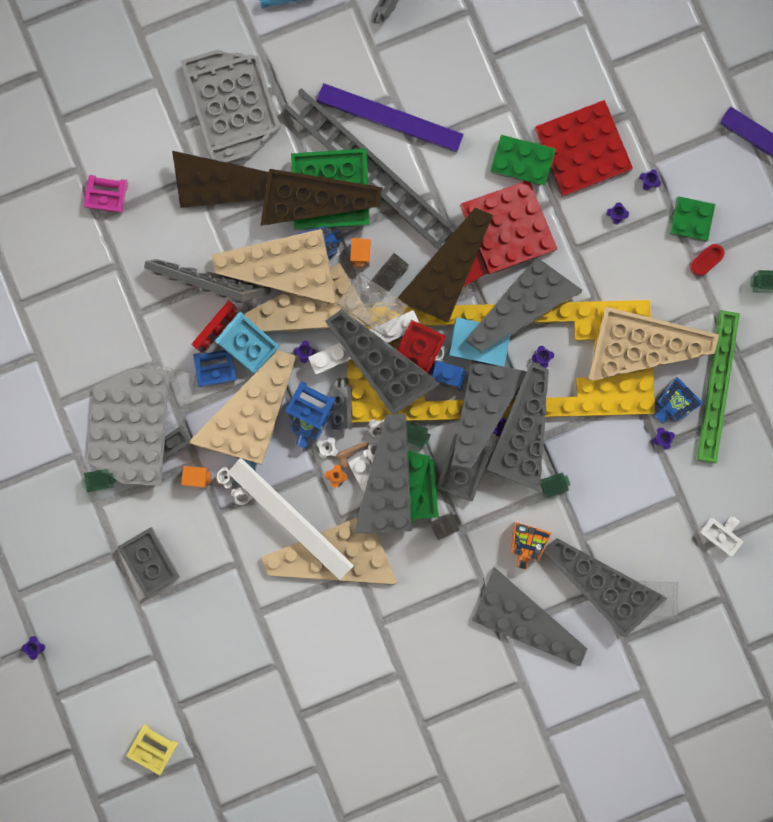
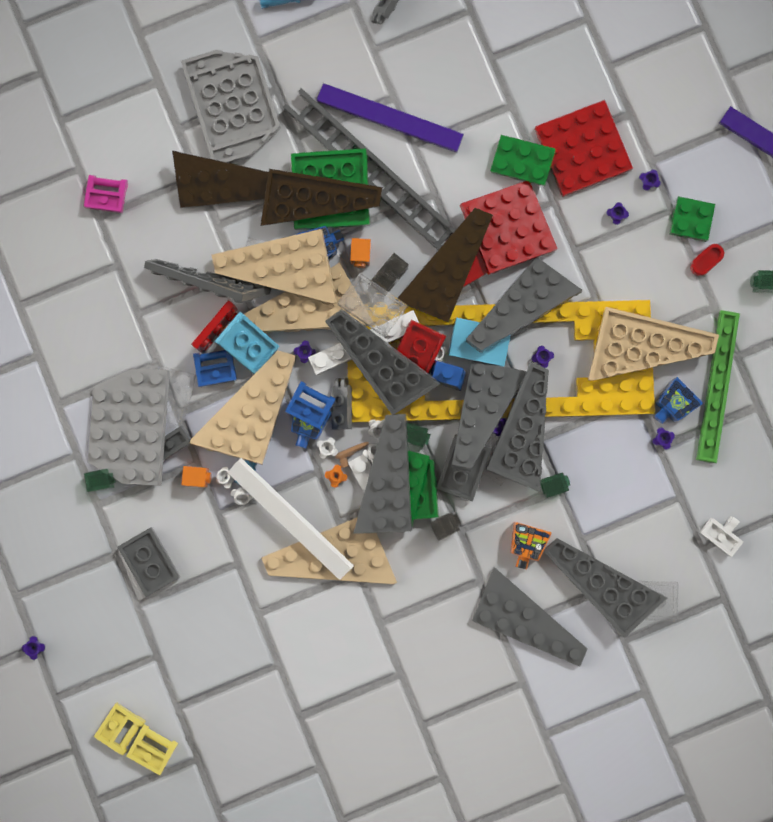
none -> light yellow plate [94,703,146,755]

